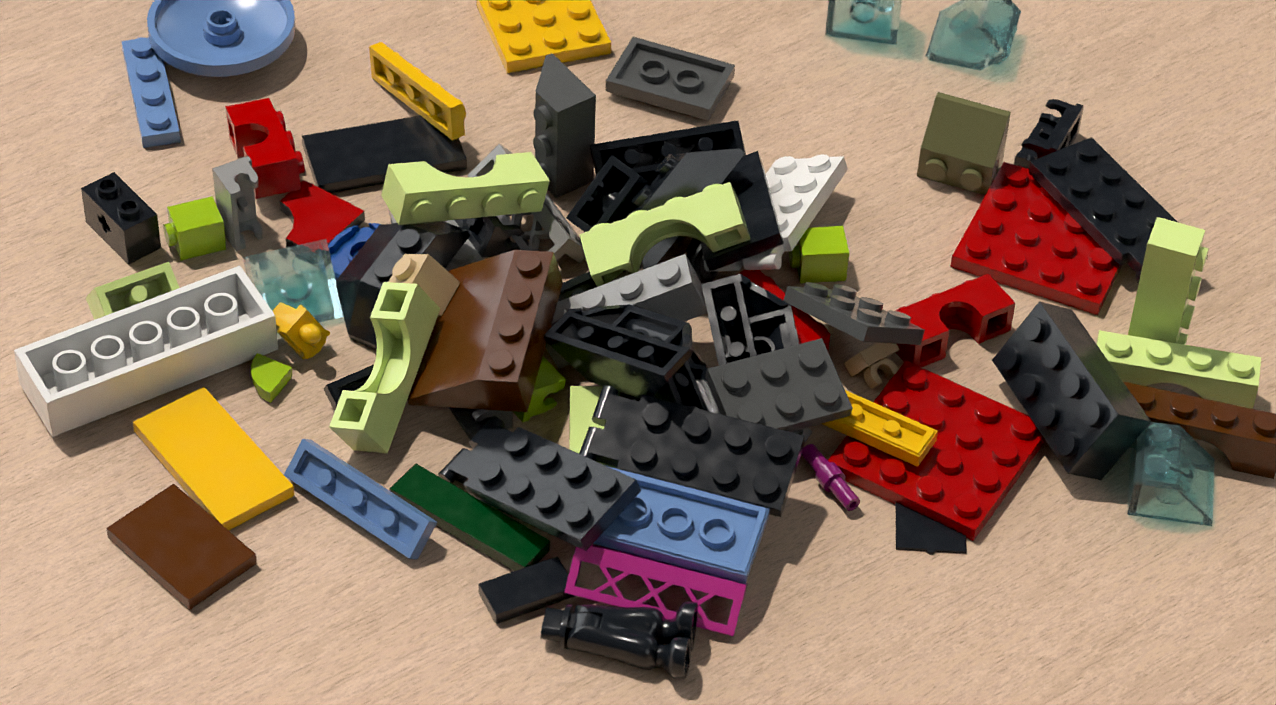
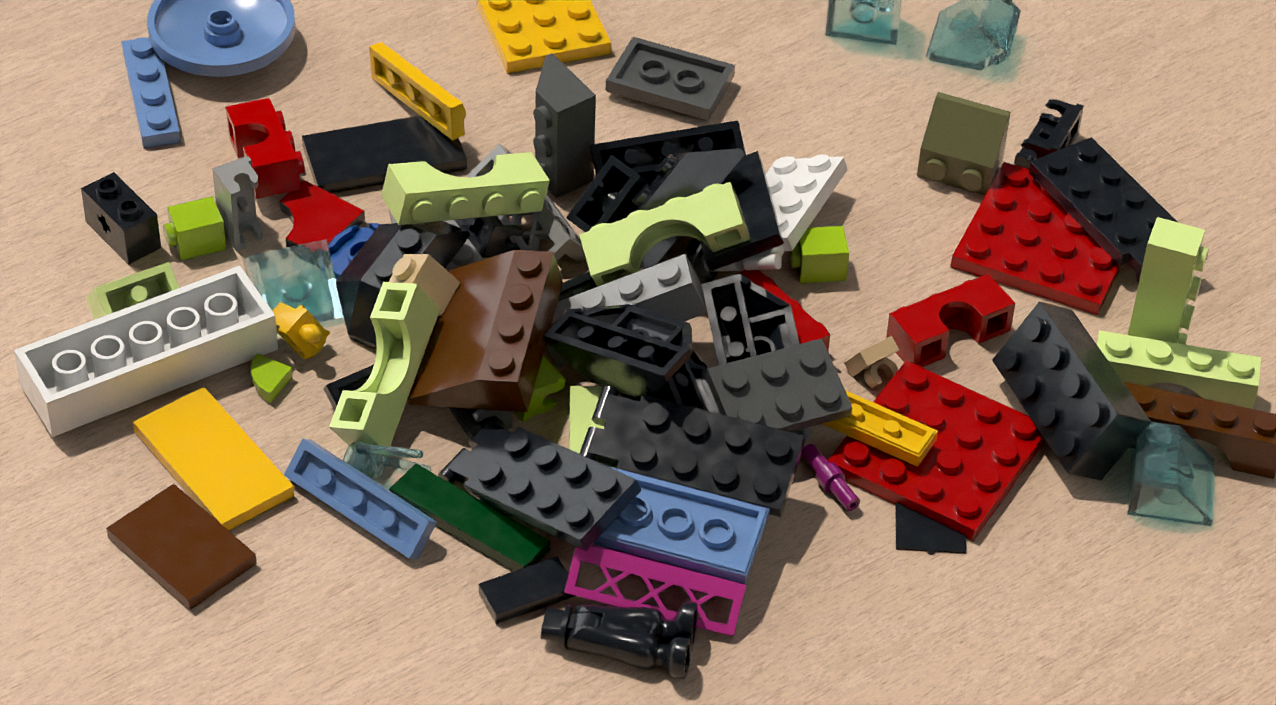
dark grey plate [783,282,925,345] -> none
none -> clear light blue plant [343,441,431,479]

